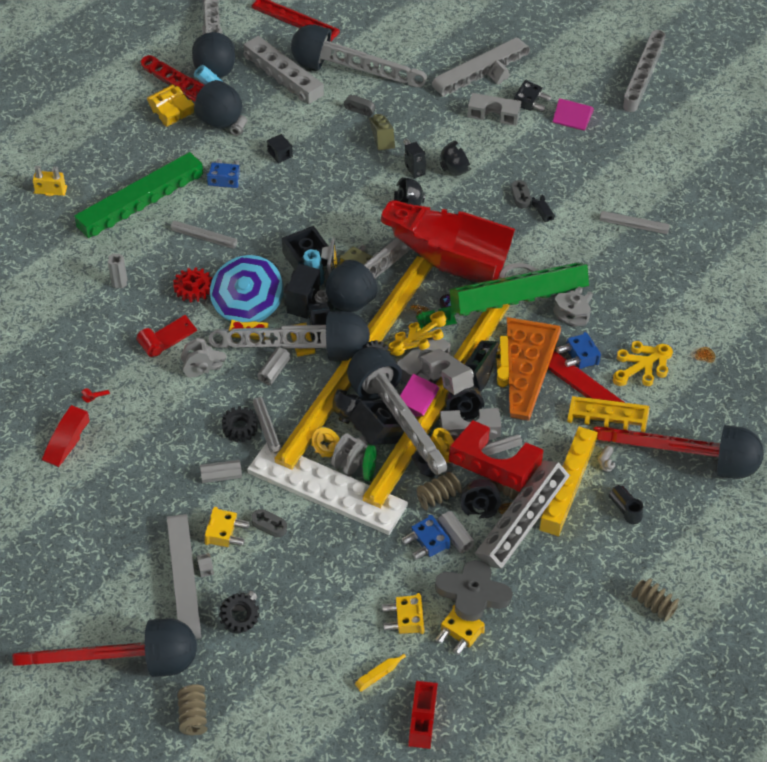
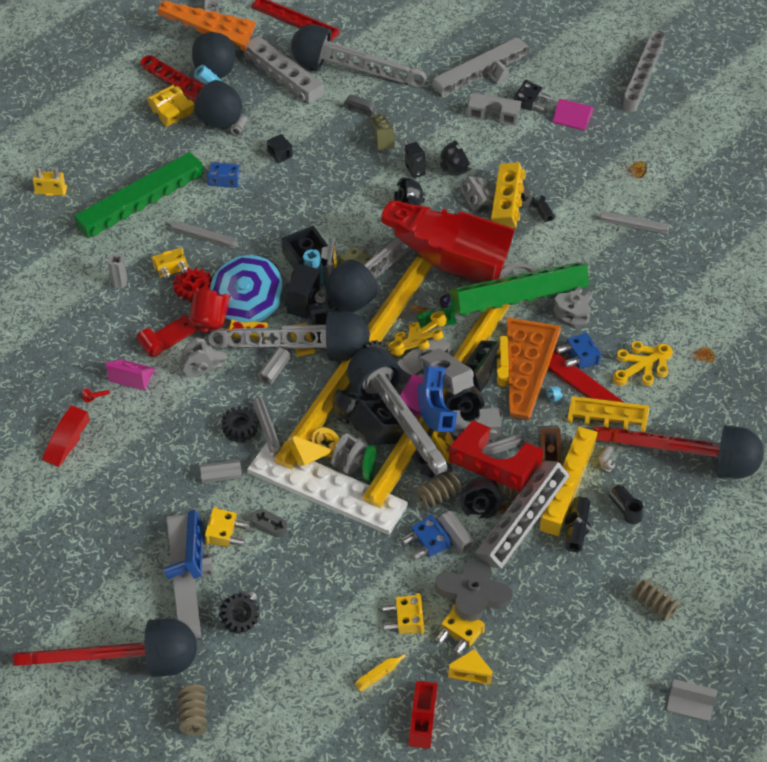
none -> dark pink slope [106,359,155,390]
none -> yellow piece [151,248,188,279]
none -> orange wing [157,1,256,51]
none -> blue piece [164,509,204,579]
none -> red cylinder [190,288,231,333]
none -> yellow slope [287,436,331,467]
none -> blue arch [418,365,457,432]
none -> yellow slope [448,649,493,685]
none -> light grey bracket [460,176,495,212]
none -> yellow brick [491,162,526,228]
none -> reddish brown slope [537,425,561,464]
none -> medium azure hinge [546,386,563,403]
none -> black piece [564,496,591,553]
none -> clear orange piece [630,161,647,179]
none -> light grey panel [667,679,717,722]

